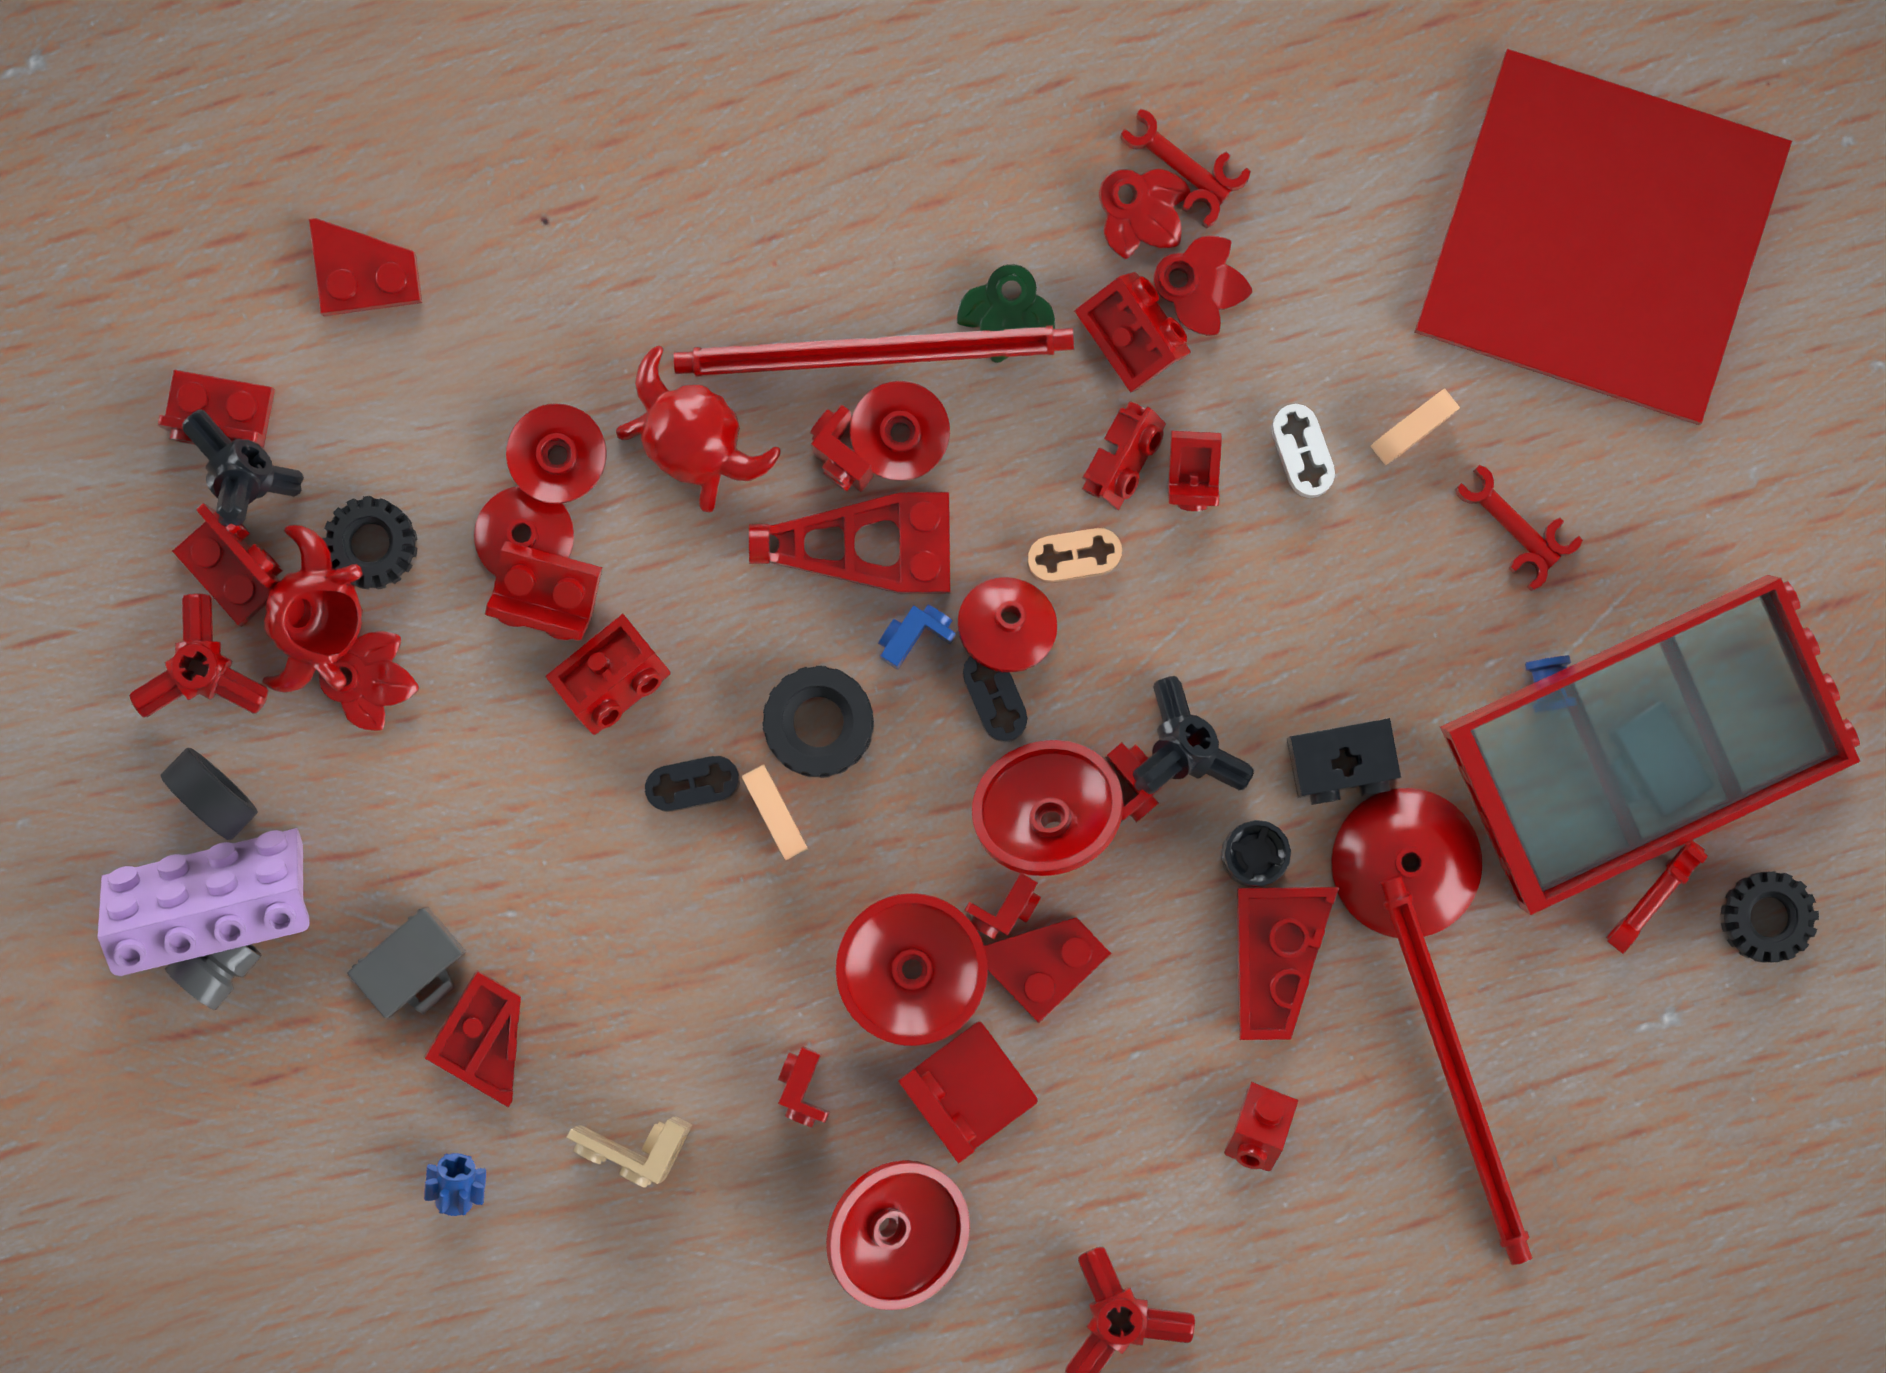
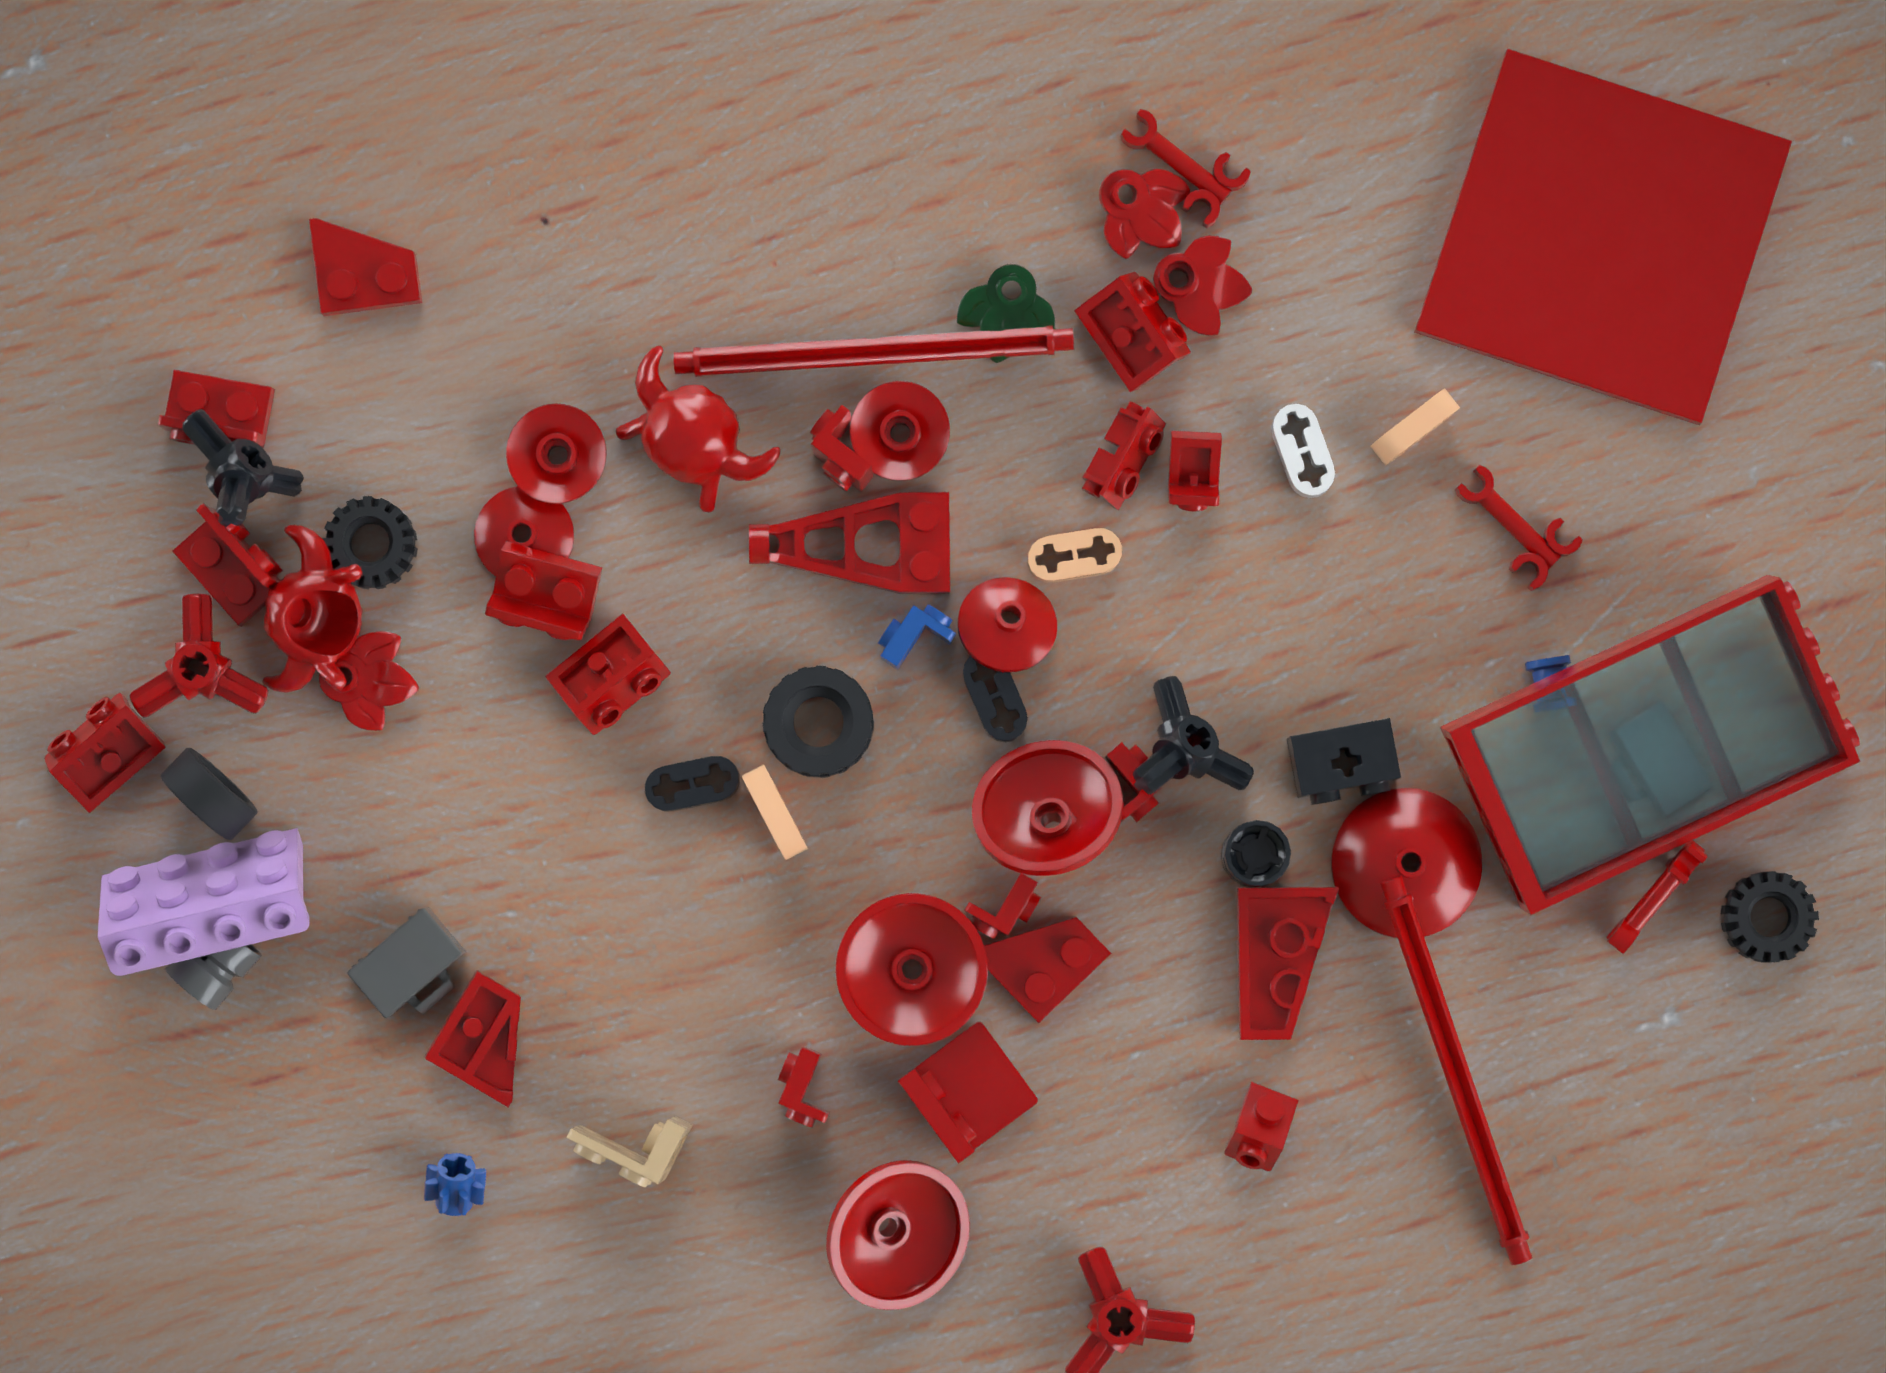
none -> red bracket [44,692,166,813]

